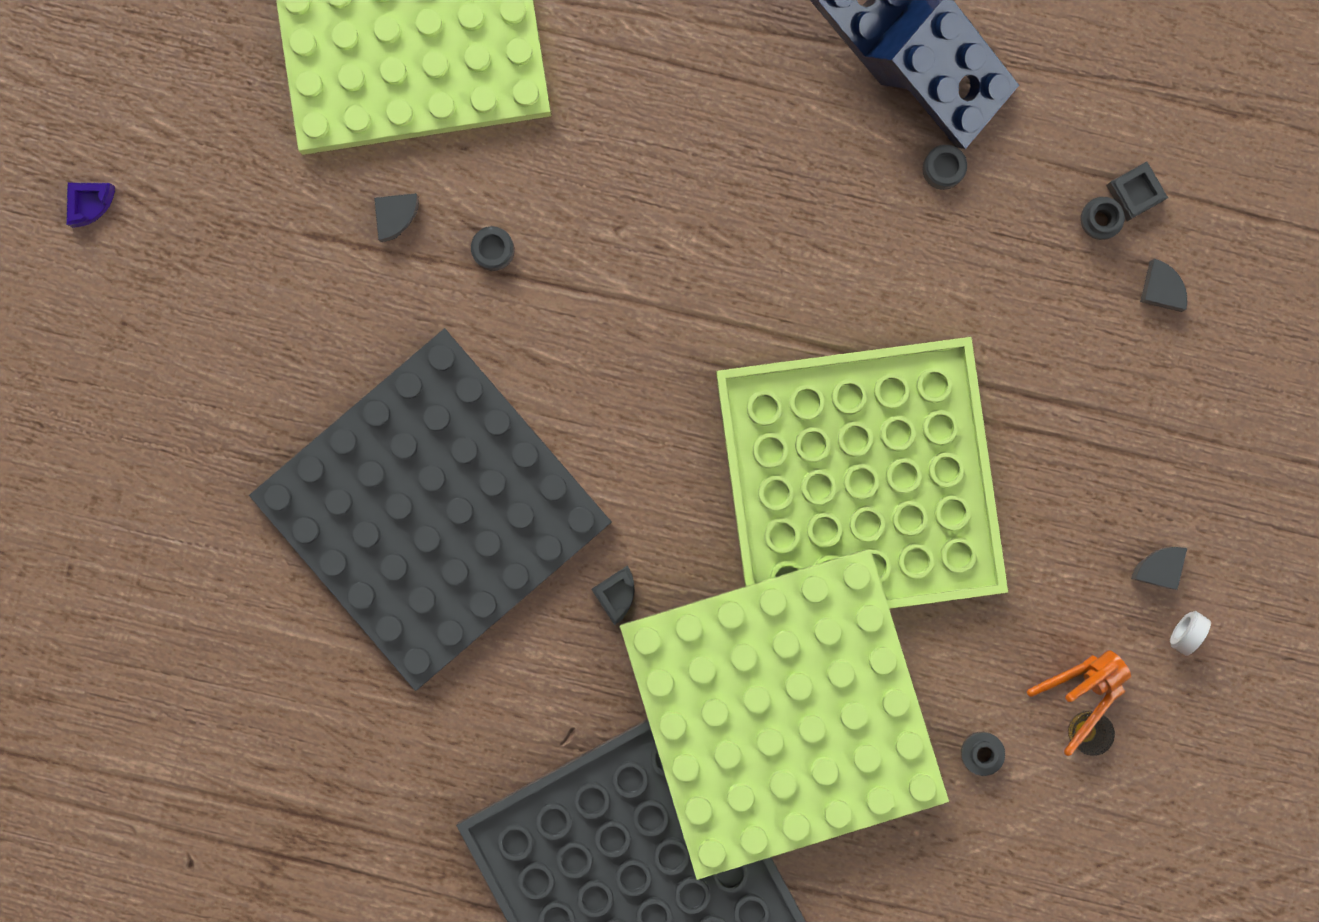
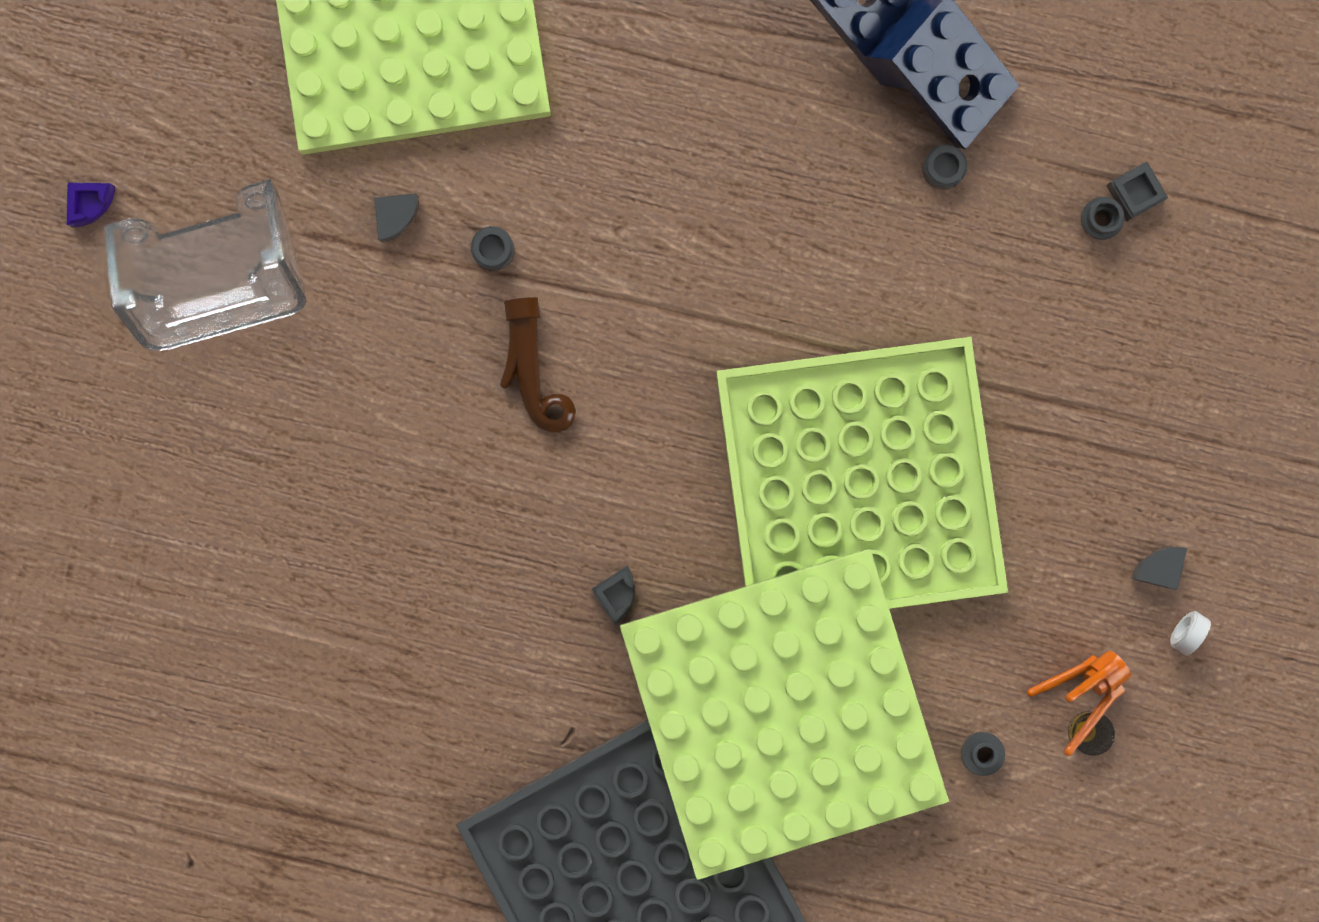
dark grey plate [249,328,612,691] -> none
dark grey tile [1140,259,1187,312] -> none
none -> clear windscreen [104,179,307,351]
none -> reddish brown plant [500,297,576,433]

